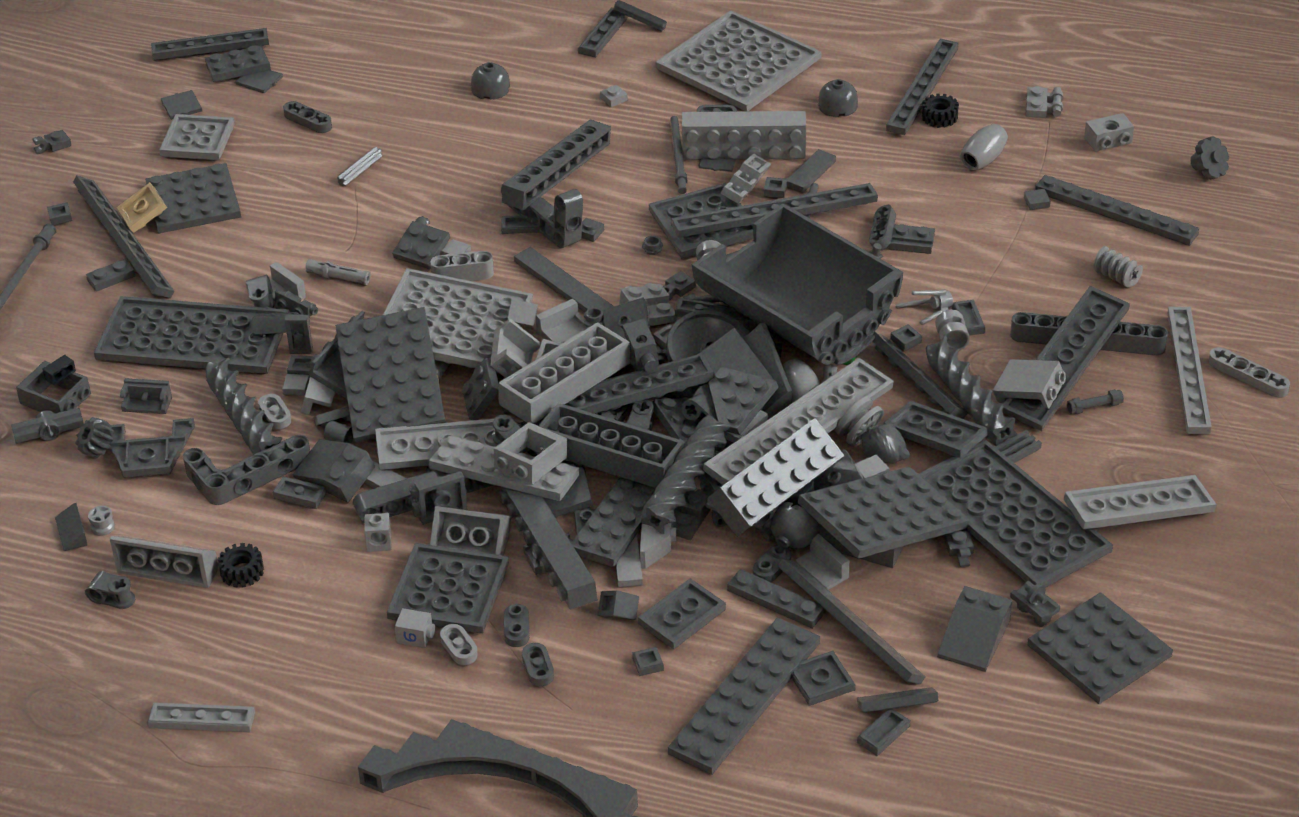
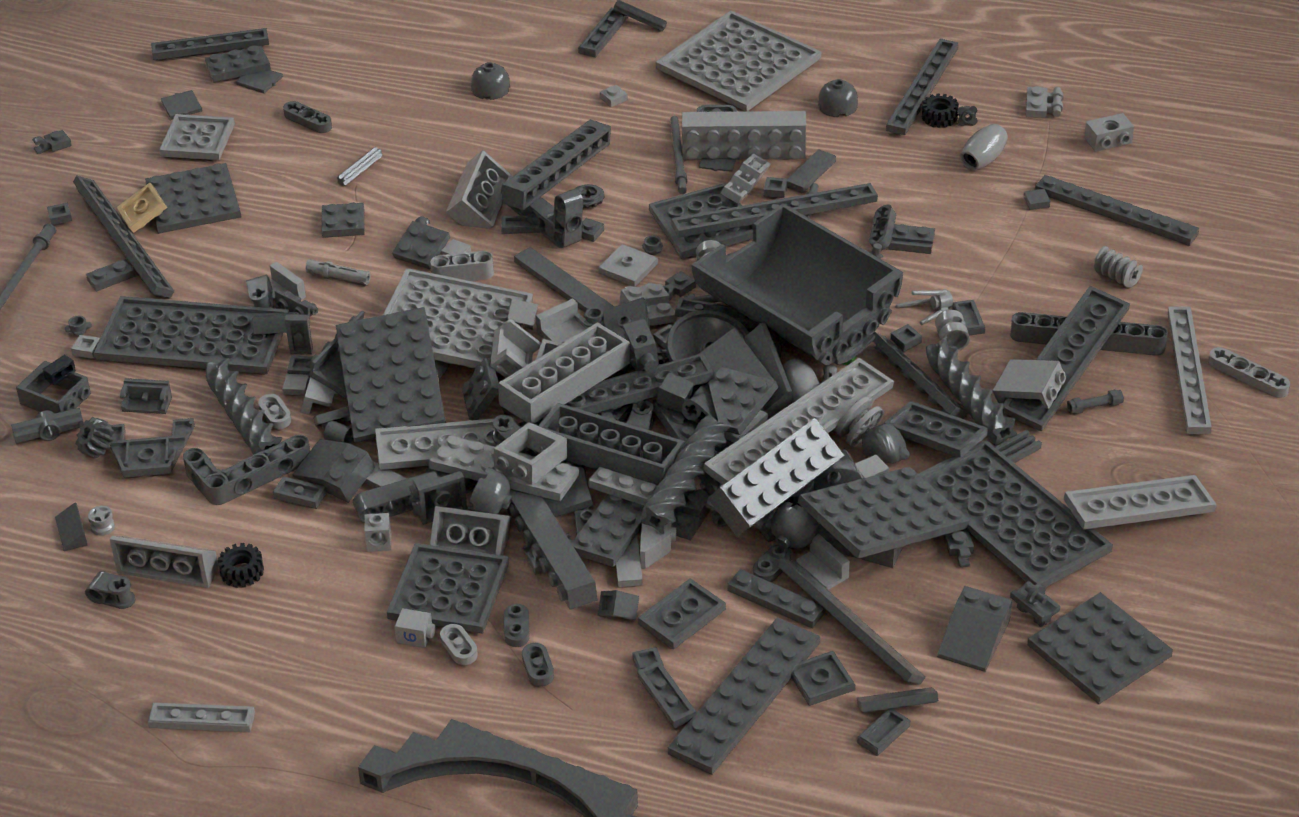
dark grey plant [1190,136,1229,180] -> none
none -> dark grey plate [65,315,92,336]
none -> light grey plate [71,335,100,359]
none -> dark grey plate [322,202,365,238]
none -> light grey slope [446,150,513,229]
none -> dark grey cylinder [468,467,513,514]
none -> dark grey gear [575,184,605,208]
none -> light grey plate [589,467,657,506]
none -> light grey plate [599,244,658,287]
none -> dark grey plate [637,661,697,729]
none -> dark grey panel [657,373,694,413]
none -> dark grey plate [957,106,978,126]

